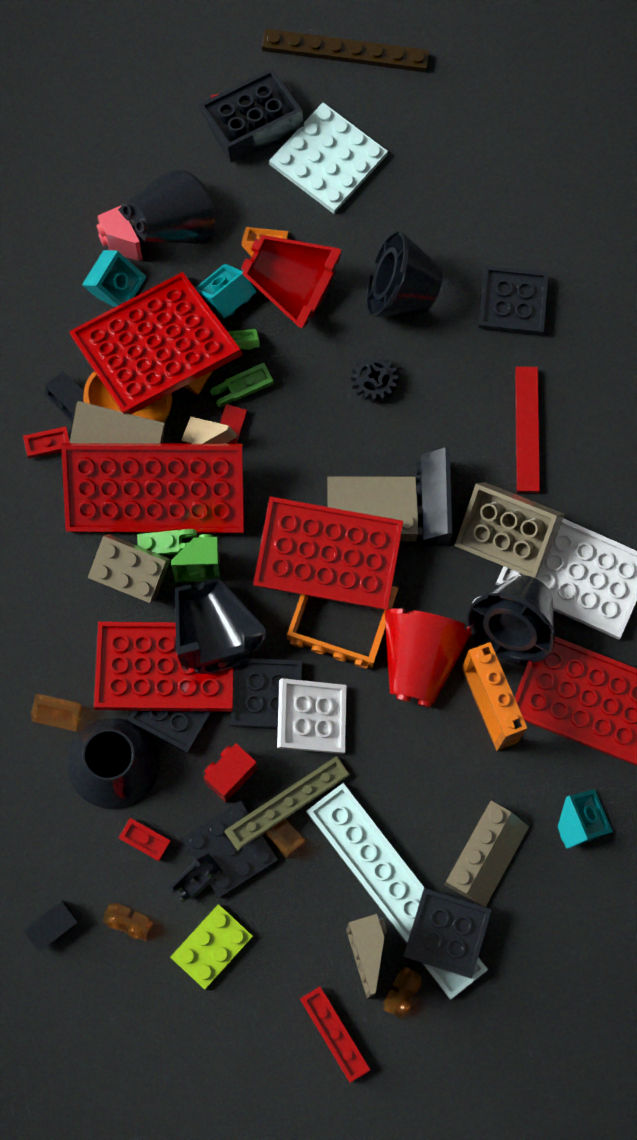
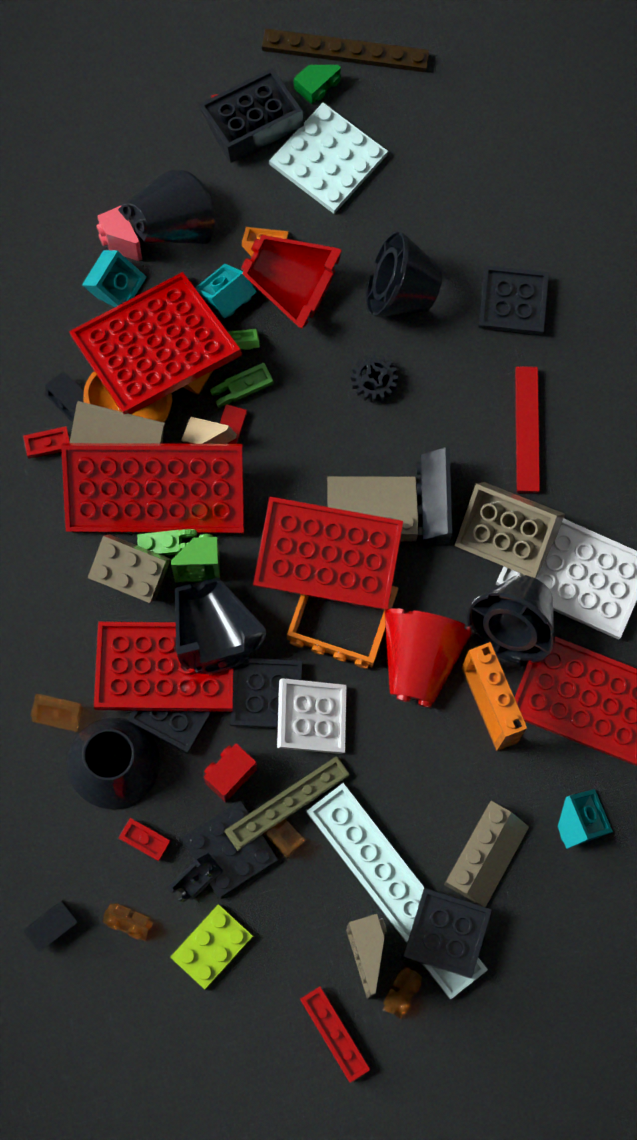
none -> green slope [294,65,341,105]

